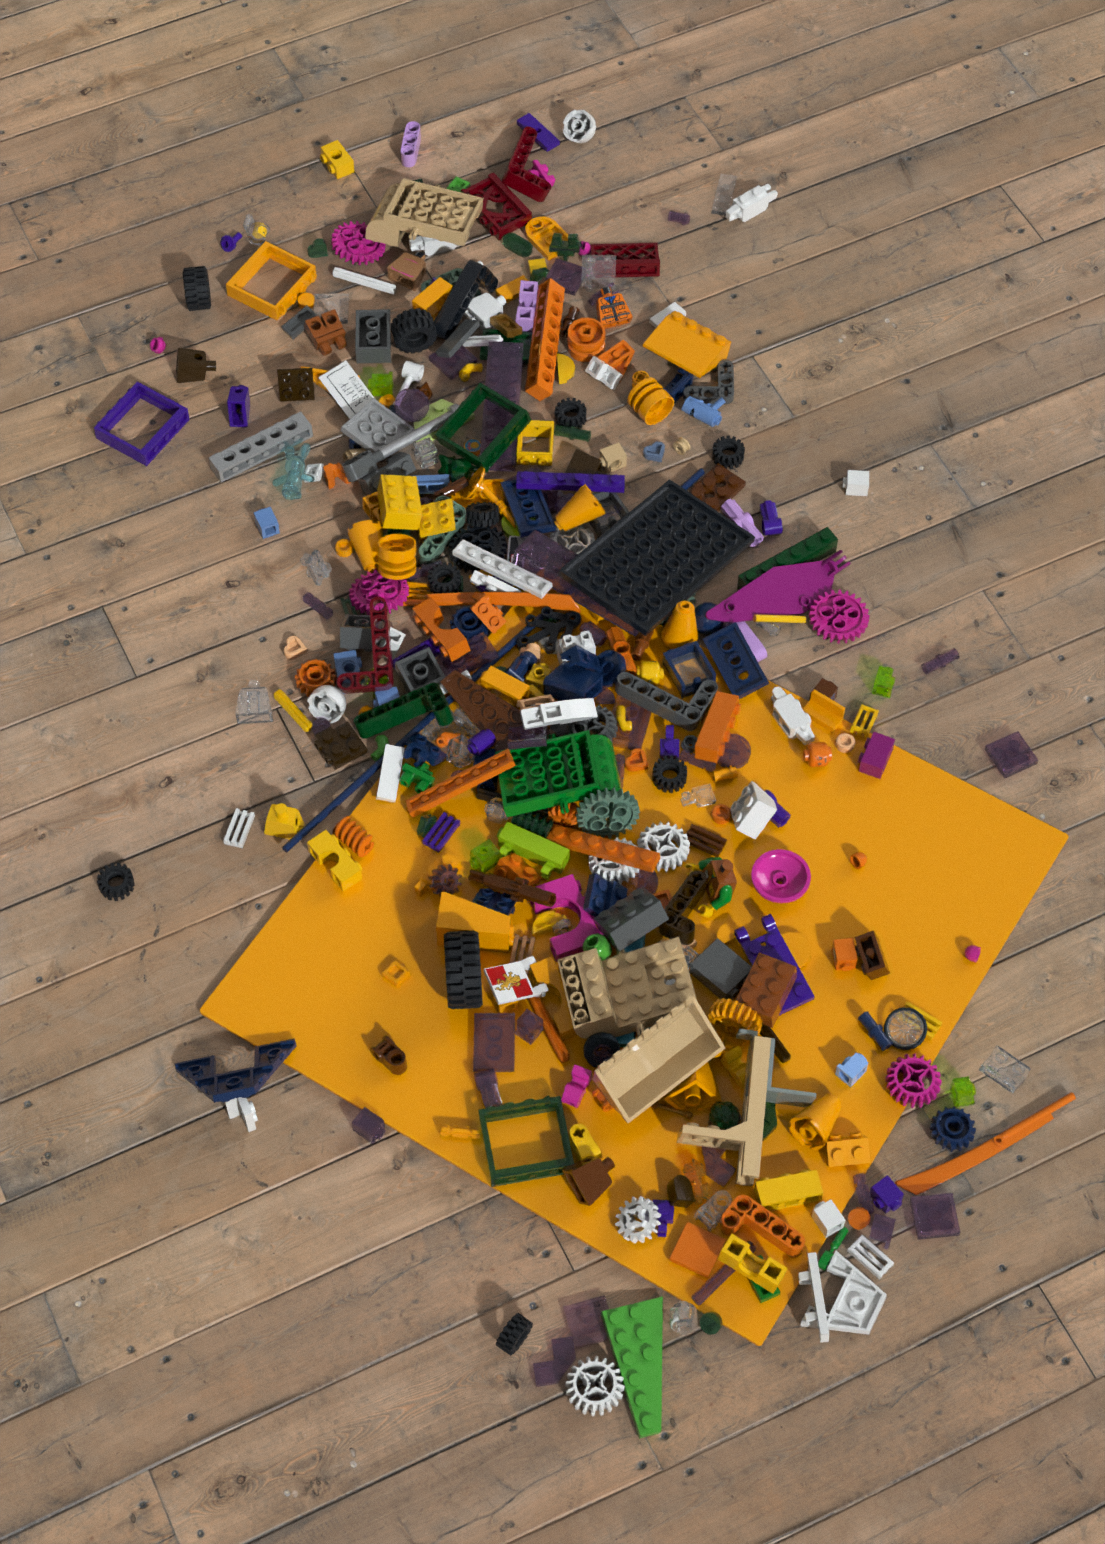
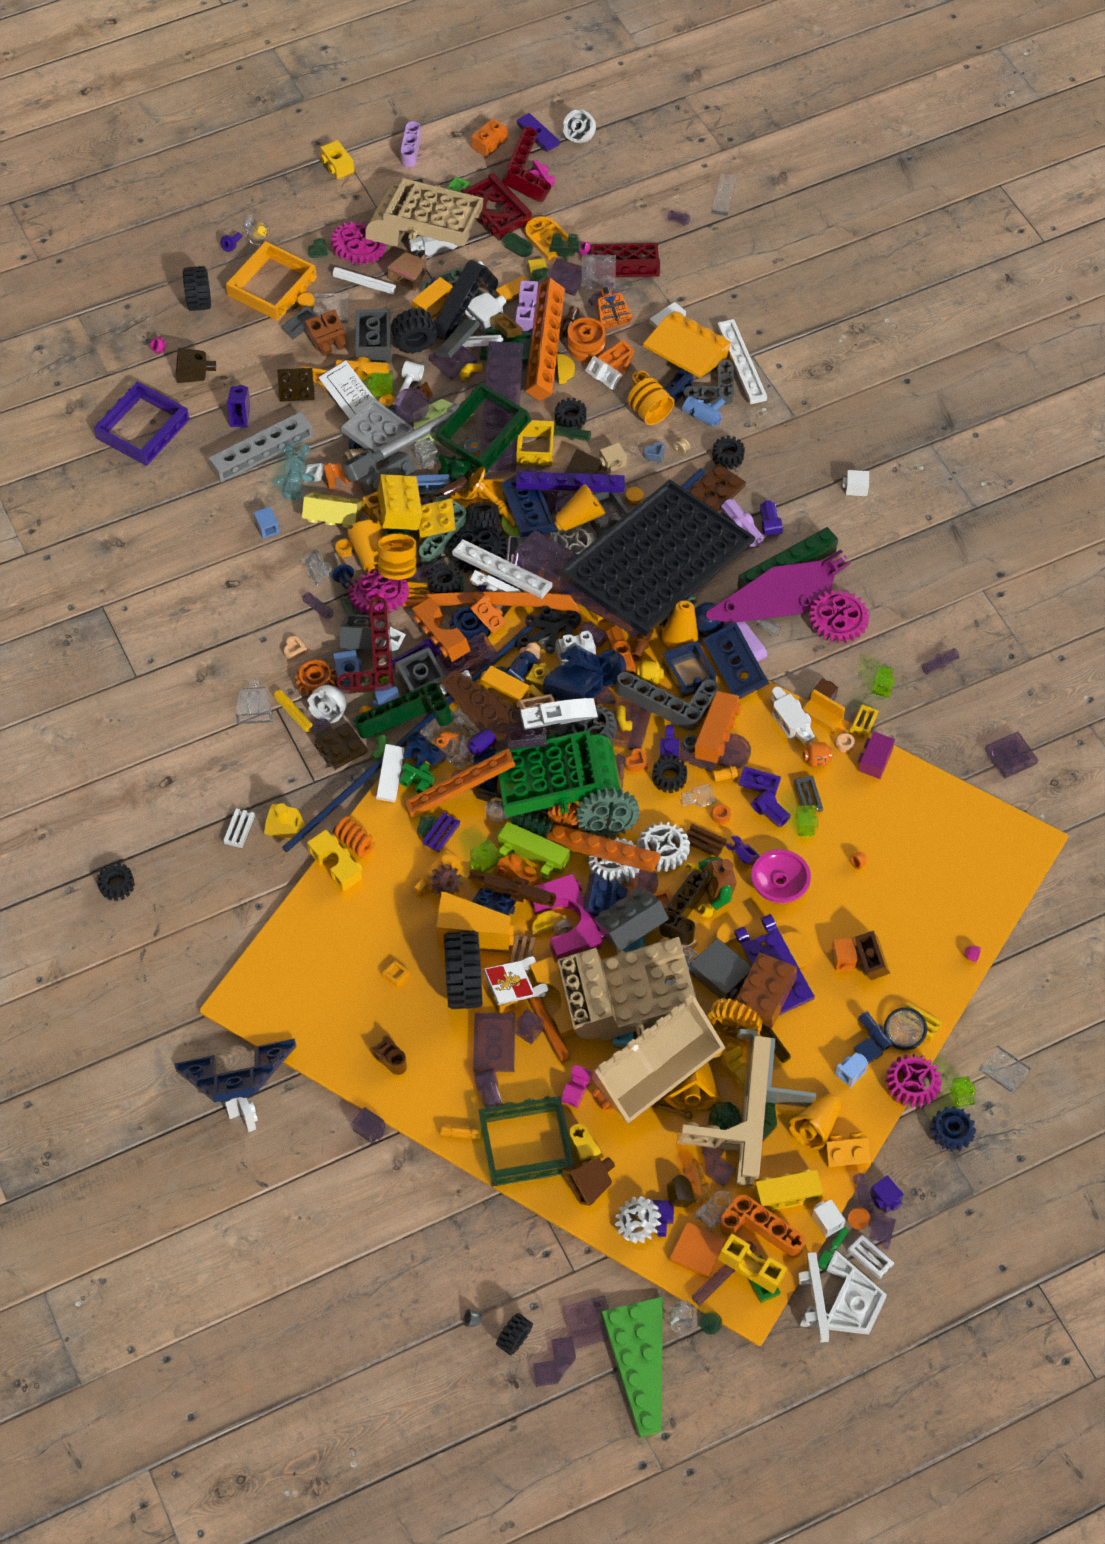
white gear [565,1356,624,1416] -> none
bright green head [582,933,612,961] -> none
black wheel [583,1032,620,1068] -> none
white hinge [725,184,778,222] -> none
white slope [730,781,777,839] -> none
yellow bar [753,614,806,623] -> none
orange piece [895,1092,1076,1195] -> none
clear purple plate [910,1193,961,1240] -> none
none -> light yellow slope [302,492,362,528]
none -> dark blue piece [332,553,354,589]
none -> light orange piece [336,357,389,380]
none -> dark grey hinge [464,1309,482,1327]
none -> orange brick [471,118,508,157]
none -> light orange tile [626,487,644,505]
none -> white plate [717,319,767,404]
none -> dark purple plate [725,835,760,864]
none -> dark purple plate [738,766,781,796]
none -> dark grey tile [794,776,823,815]
none -> clear neon green brick [795,805,818,837]
none -> dark blue tile [854,1037,883,1064]

